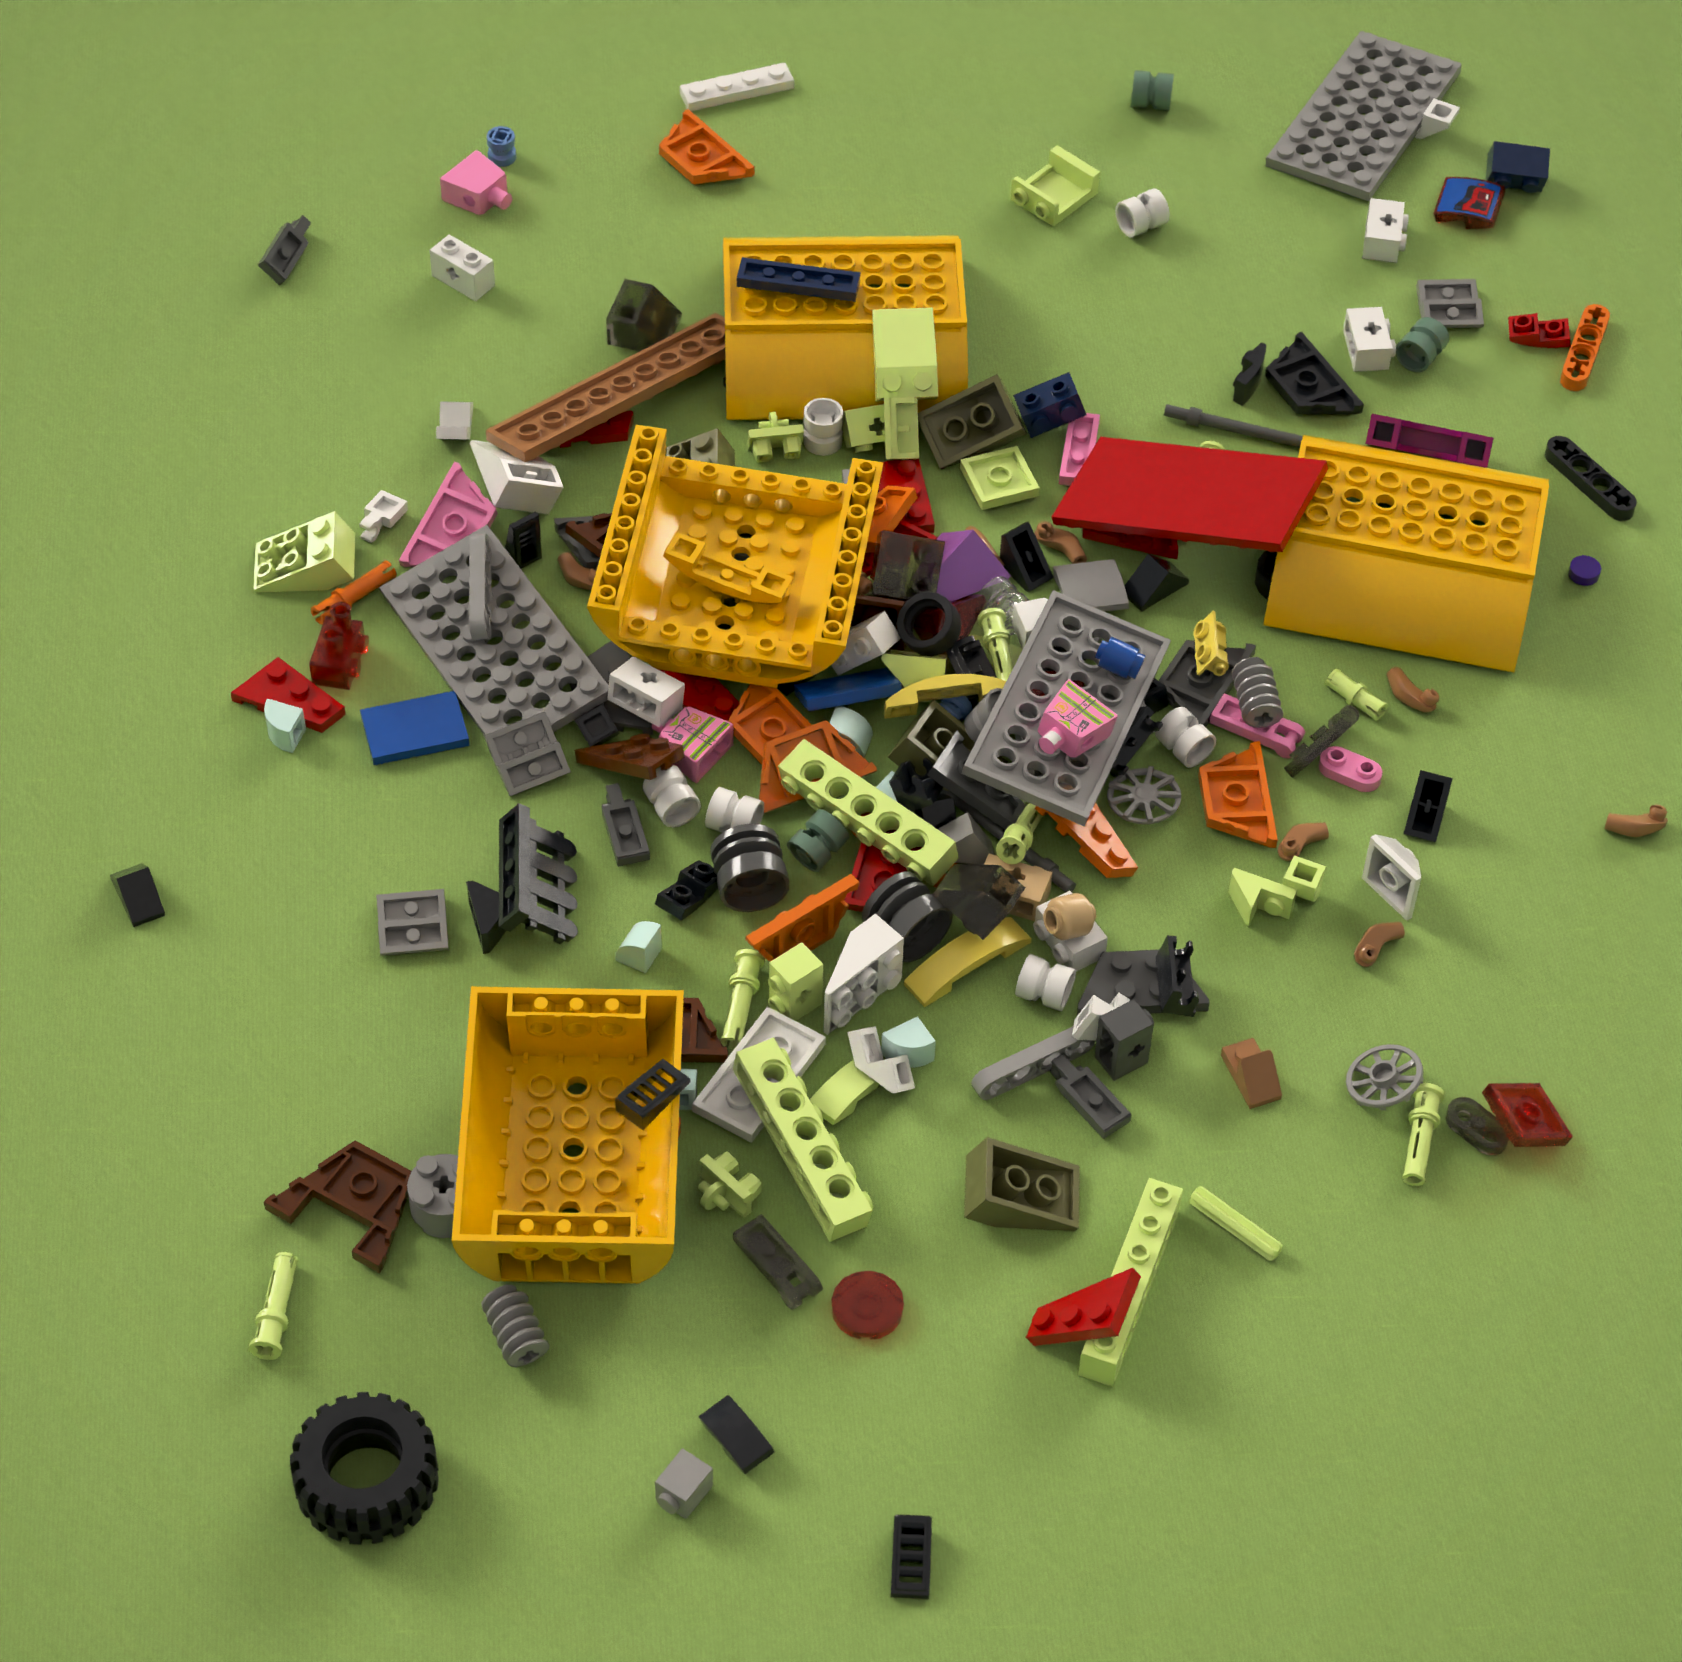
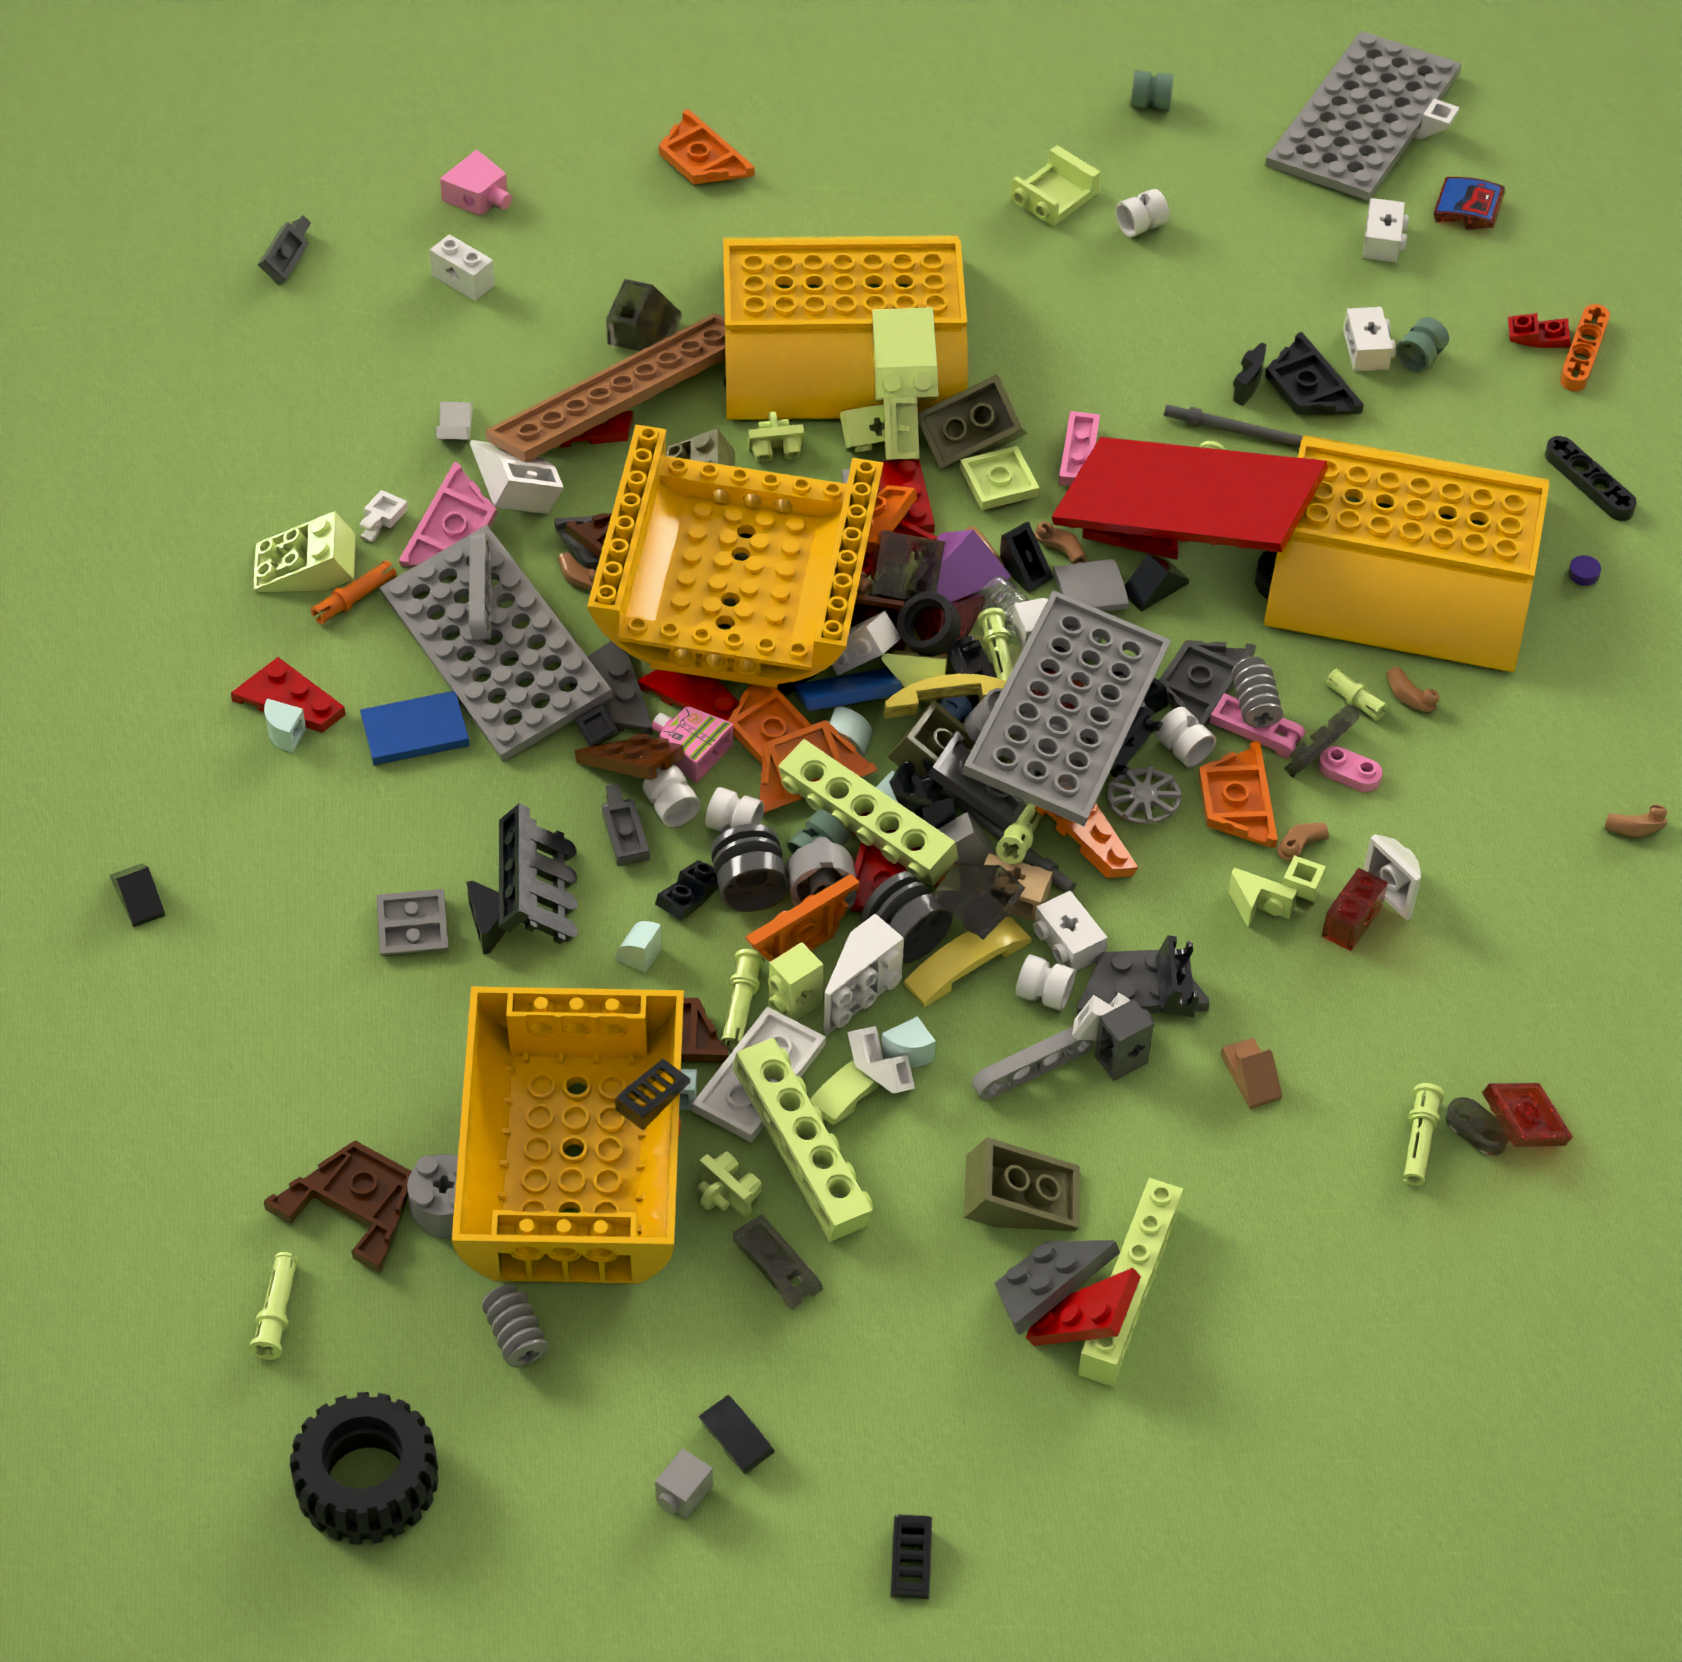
clear red brick [309,602,369,690] -> none
light grey slope [483,711,571,796] -> none
medium blue wheel [486,126,516,167] -> none
black slope [505,511,542,569] -> none
white brick [607,656,685,727] -> none
yellow slope [663,532,794,603] -> none
white plate [680,63,794,111] -> none
dark blue plate [737,258,861,302] -> none
white wheel [803,398,843,456] -> none
clear red tile [831,1271,904,1340] -> none
dark blue brick [1013,372,1087,438] -> none
bright pink torso [1038,679,1118,758] -> none
tan head [1043,893,1096,940] -> none
dark grey hinge [1050,1054,1132,1139] -> none
blue brick [1095,636,1146,679] -> none
yellowish green axle [1189,1186,1282,1261] -> none
light yellow hinge [1193,611,1229,676] -> none
light grey wheel [1346,1044,1424,1110] -> none
medium nougat arm [1354,922,1405,967] -> none
magenta arch [1365,413,1494,468] -> none
black slope [1404,770,1453,842] -> none
light grey slope [1416,279,1484,328] -> none
dark blue brick [1486,141,1550,193] -> none
none -> light grey brick [786,837,857,911]
none -> dark grey wing [995,1240,1120,1335]
none -> clear red brick [1322,867,1388,951]

